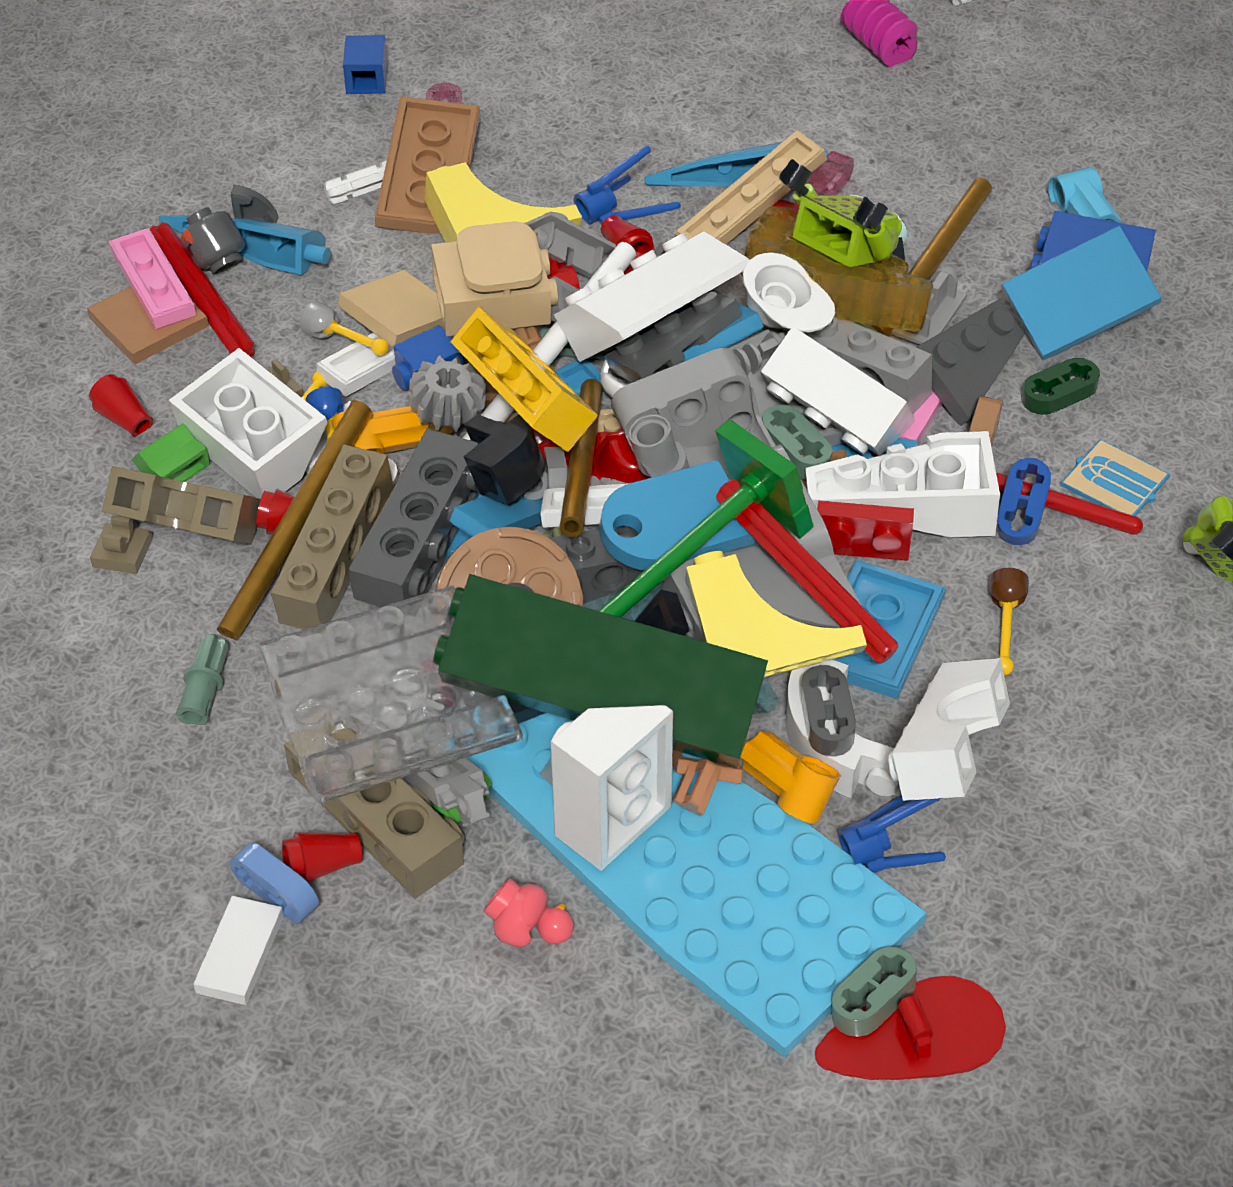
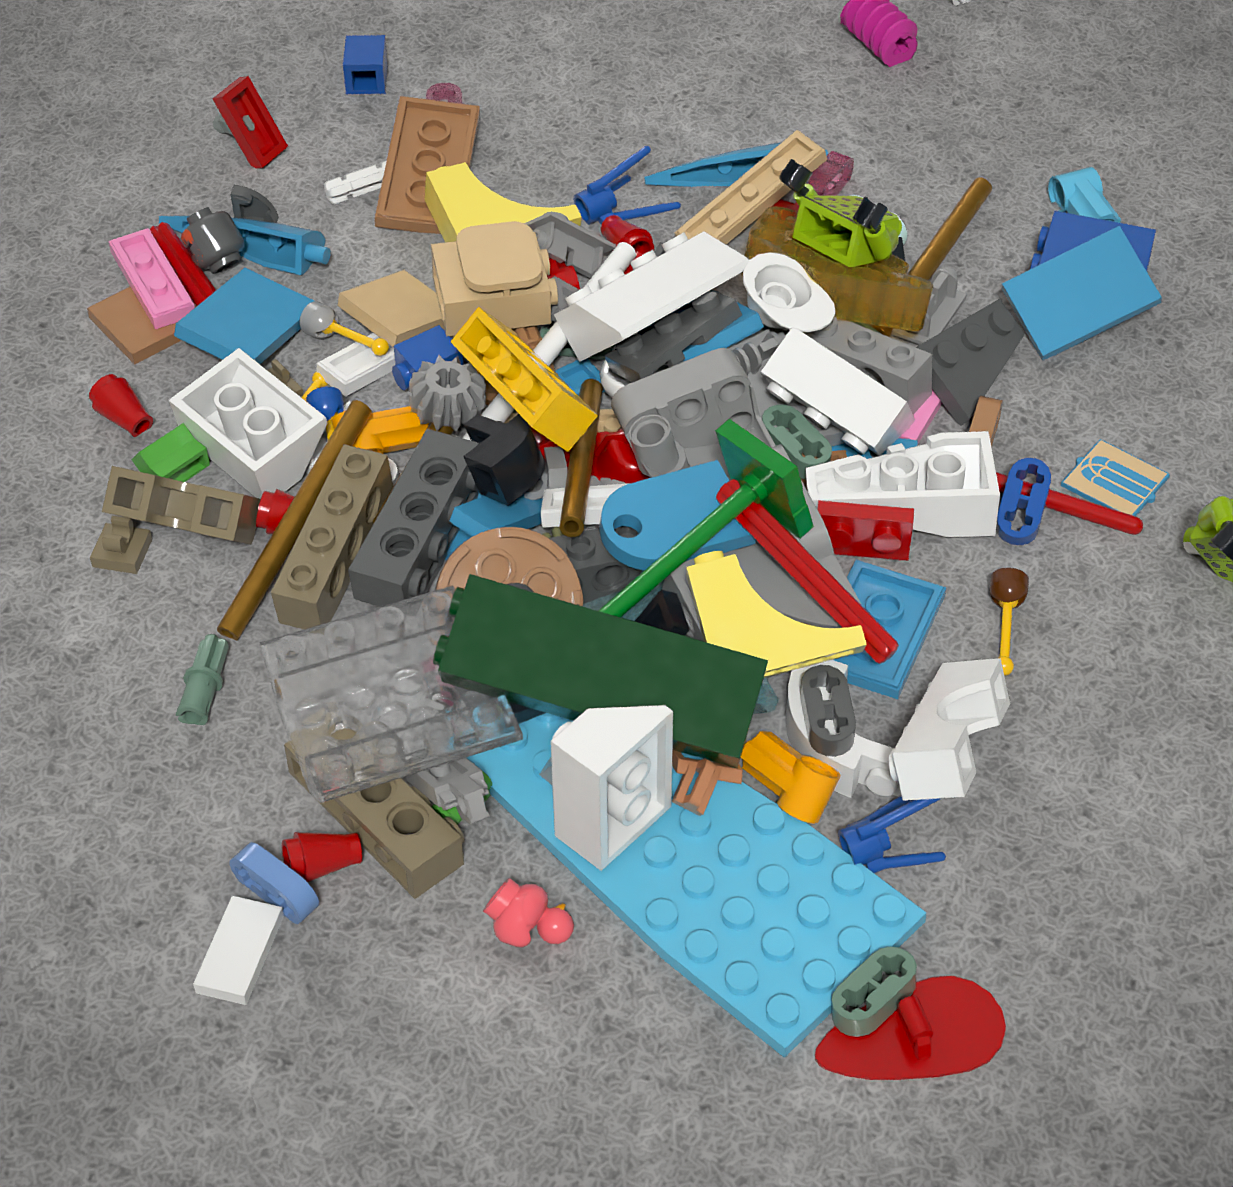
dark green beam [1022,358,1100,415] -> none
none -> dark azure tile [174,268,314,364]
none -> red piece [212,76,288,169]

